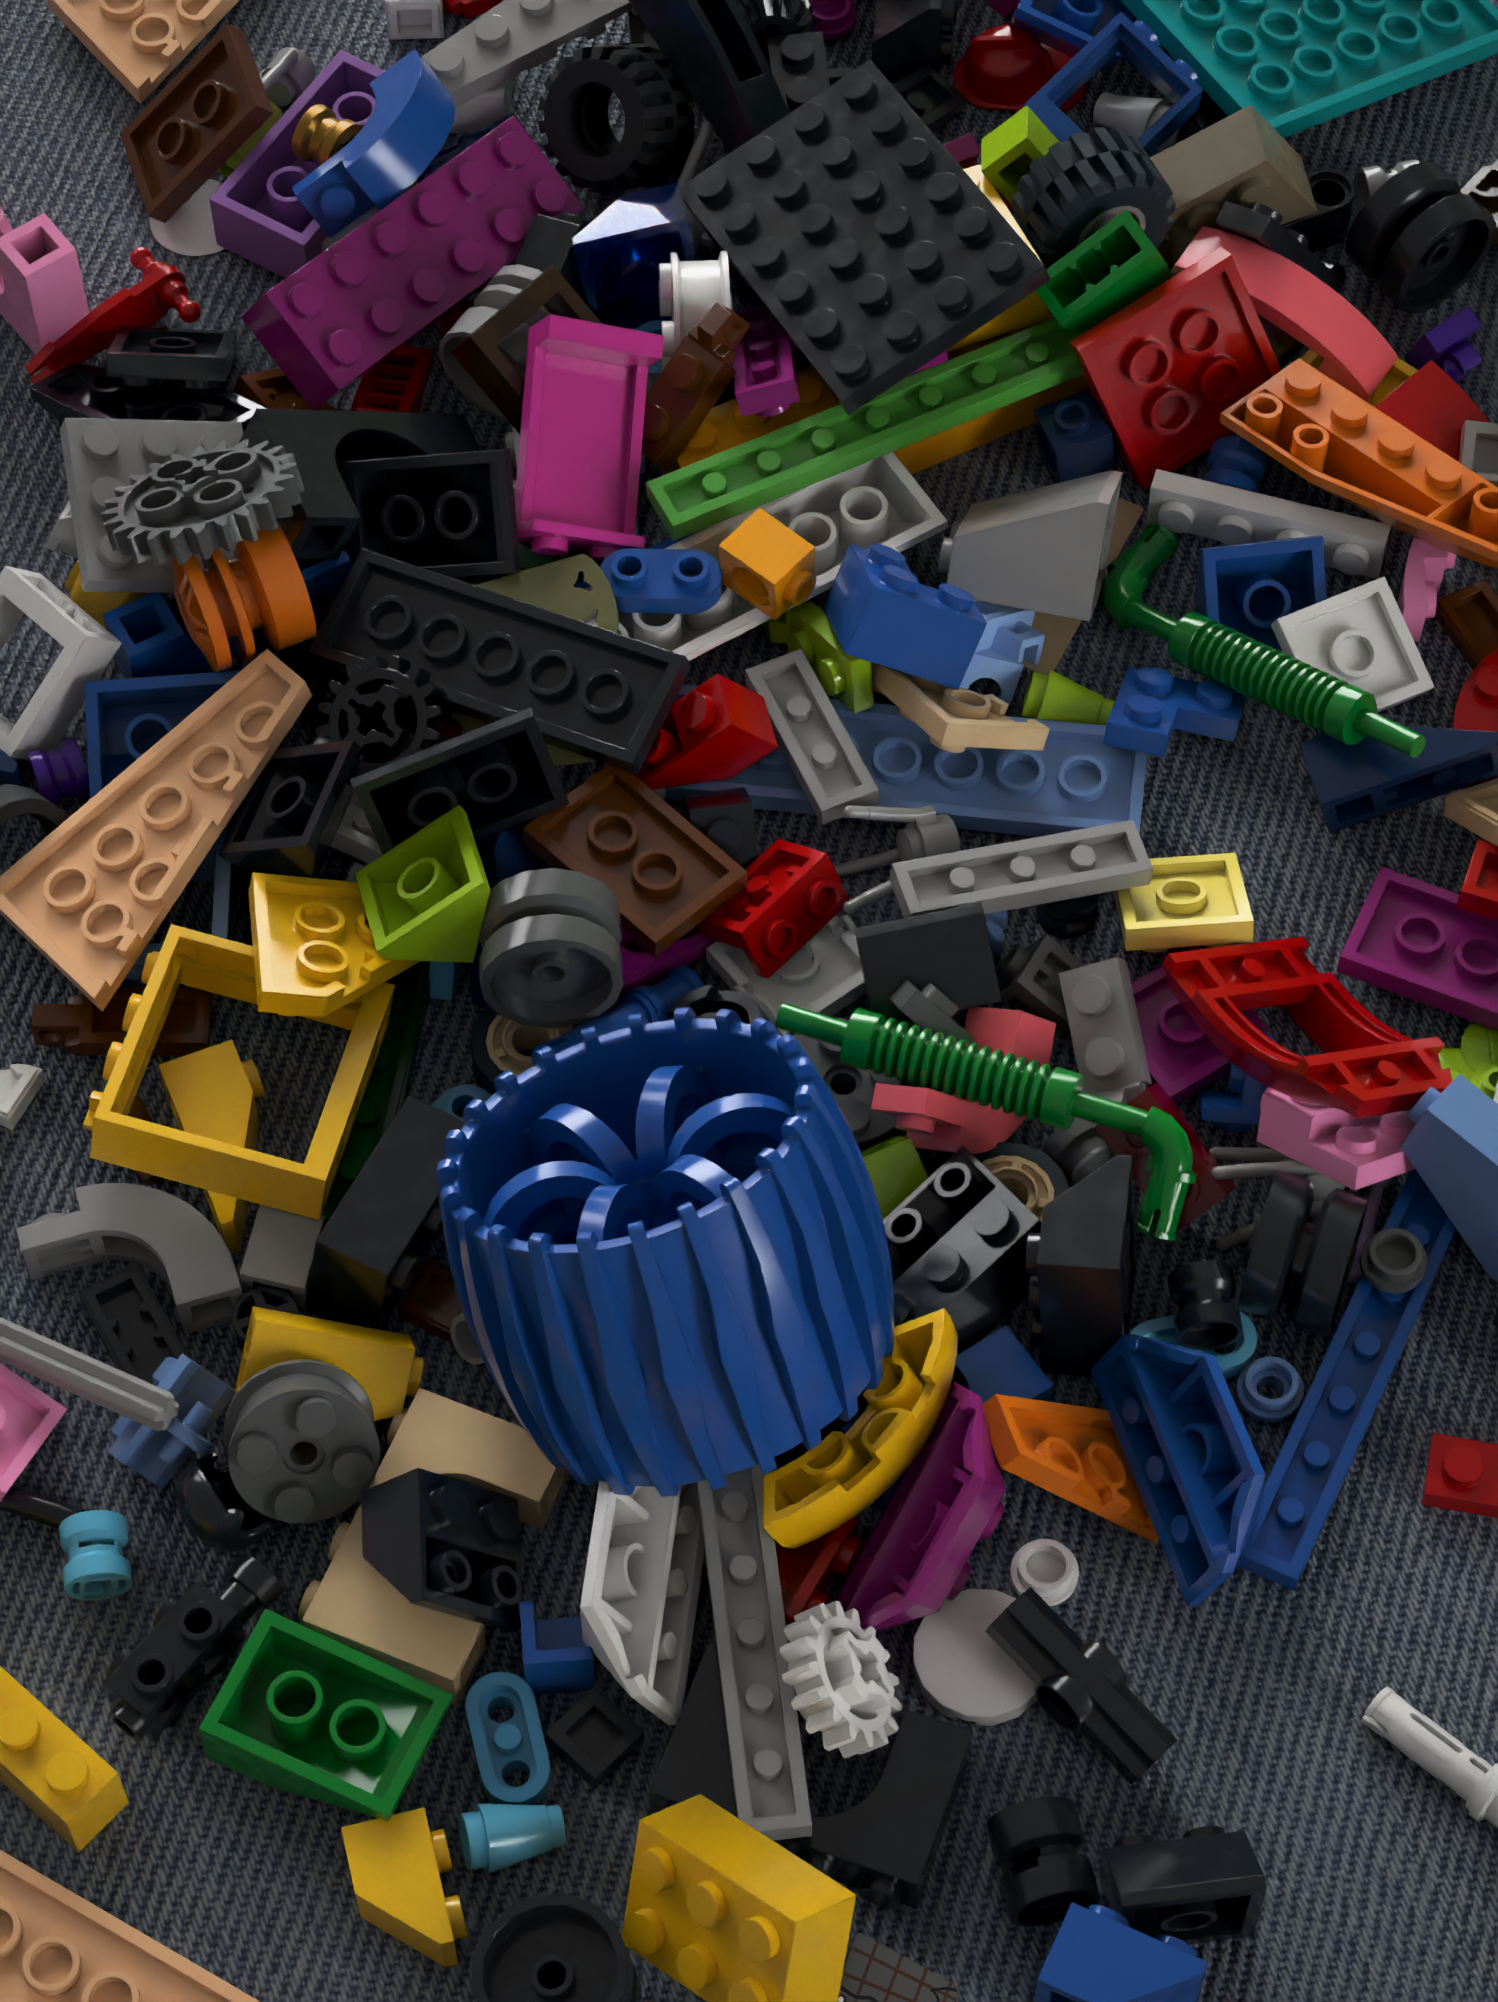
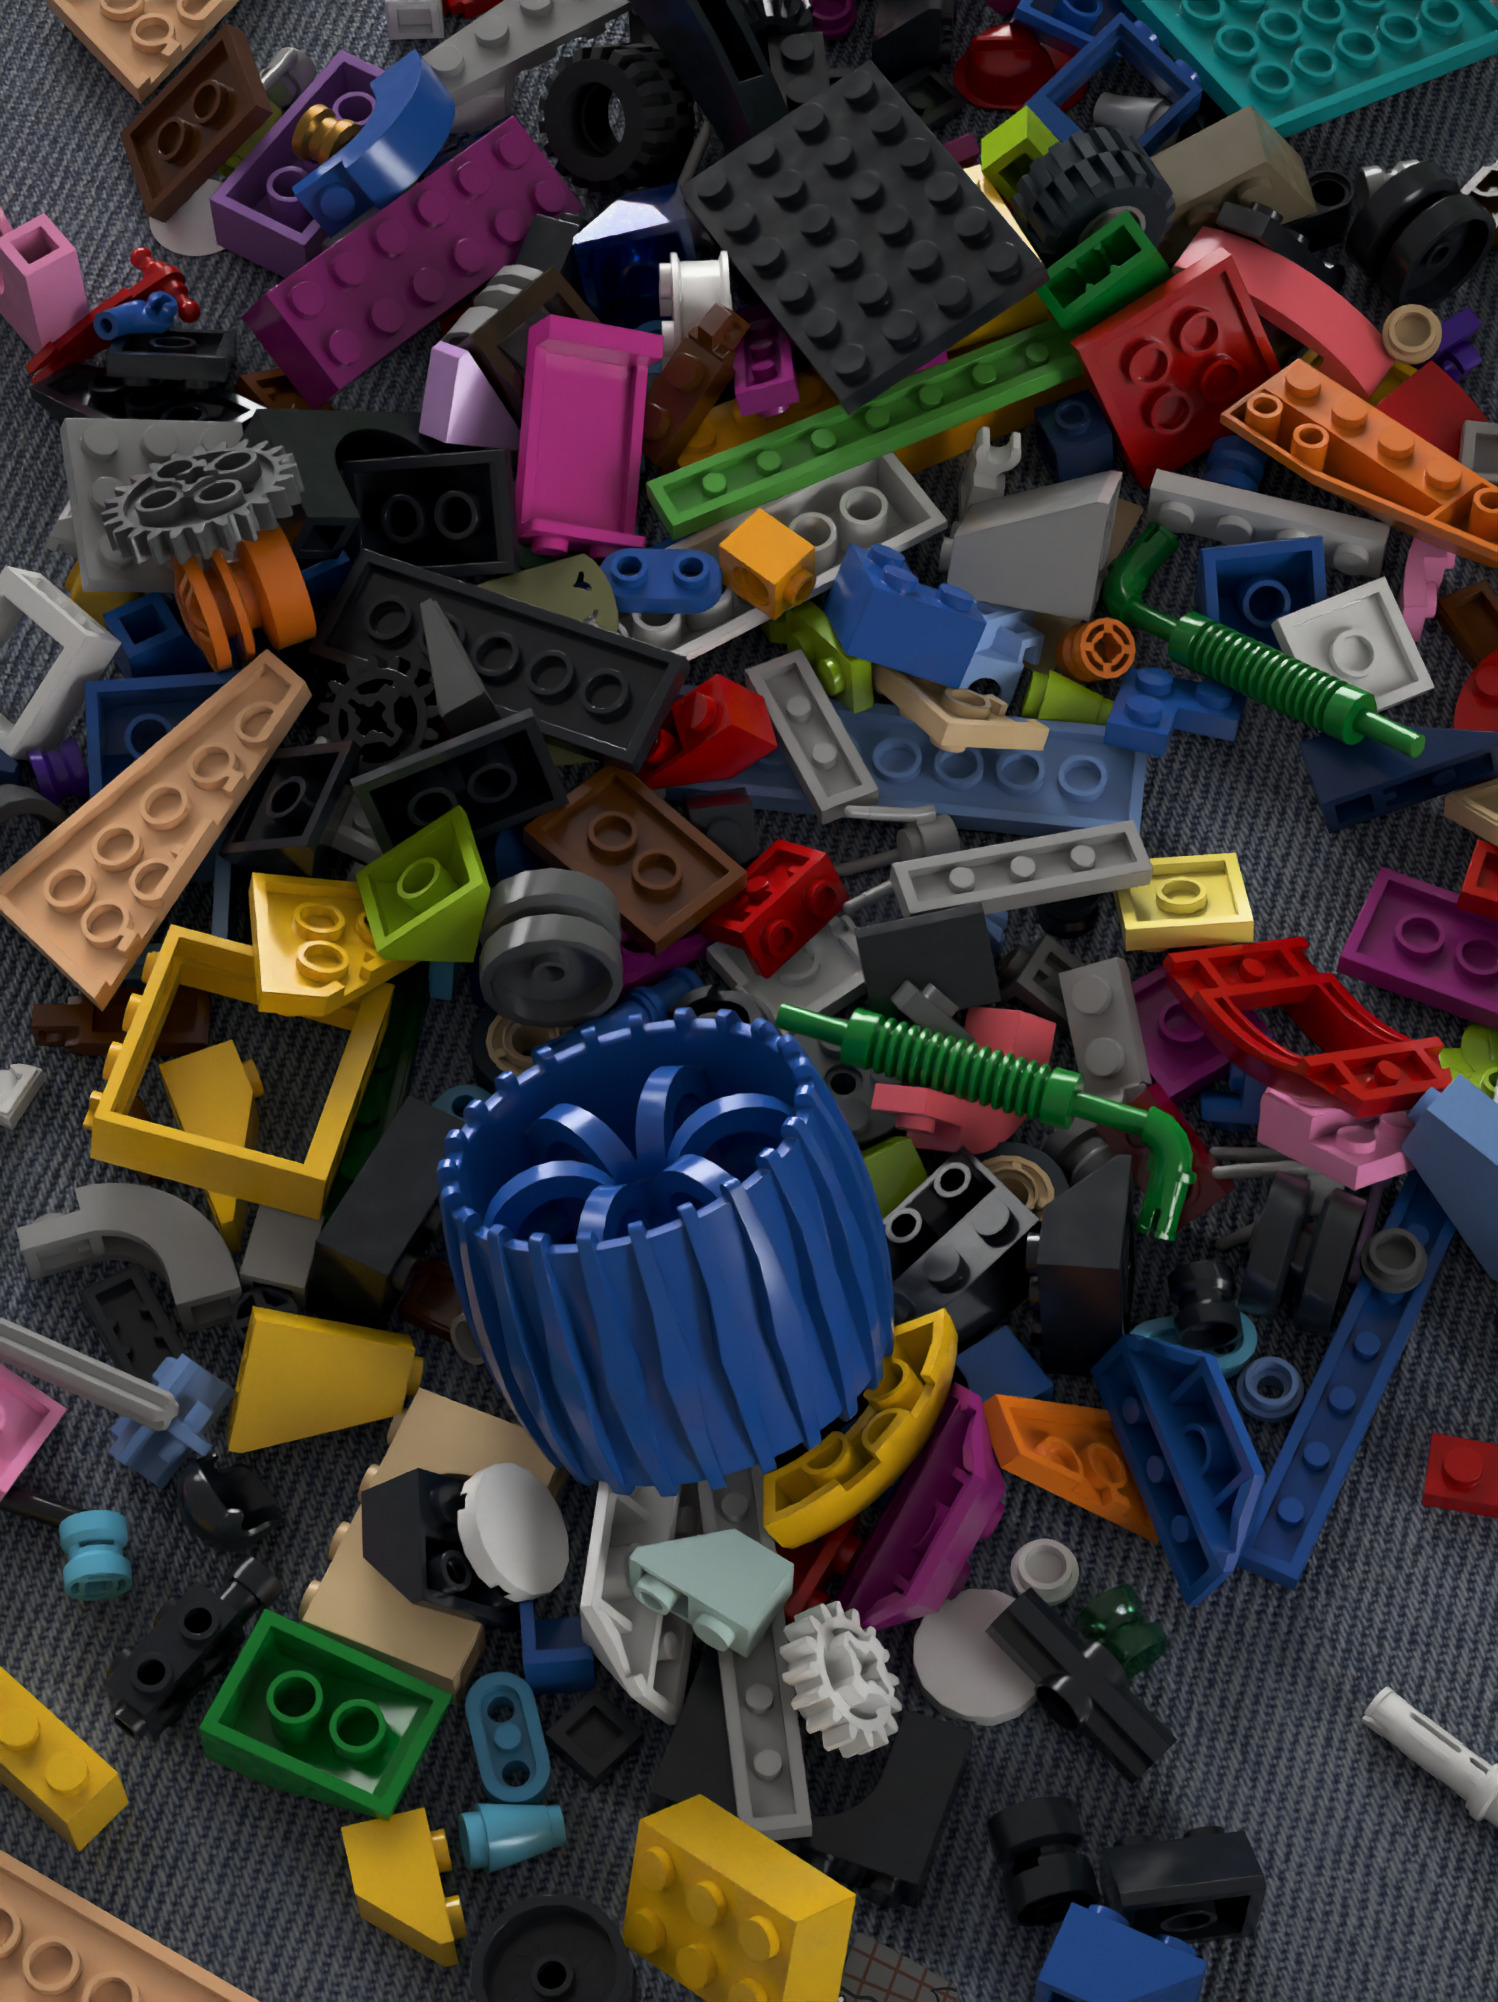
dark grey wheel [224,1359,380,1524] -> none
red slope [350,346,434,413] -> none
none -> blue arm [93,291,178,340]
none -> lavender slope [419,341,520,451]
none -> dark grey slope [420,598,500,738]
none -> white tile [457,1462,569,1602]
none -> light aqua slope [629,1528,794,1658]
none -> white plate [958,426,1021,522]
none -> orange wheel [1055,617,1136,684]
none -> clear green wheel [1075,1584,1171,1679]
none -> tan plate [1382,304,1442,364]

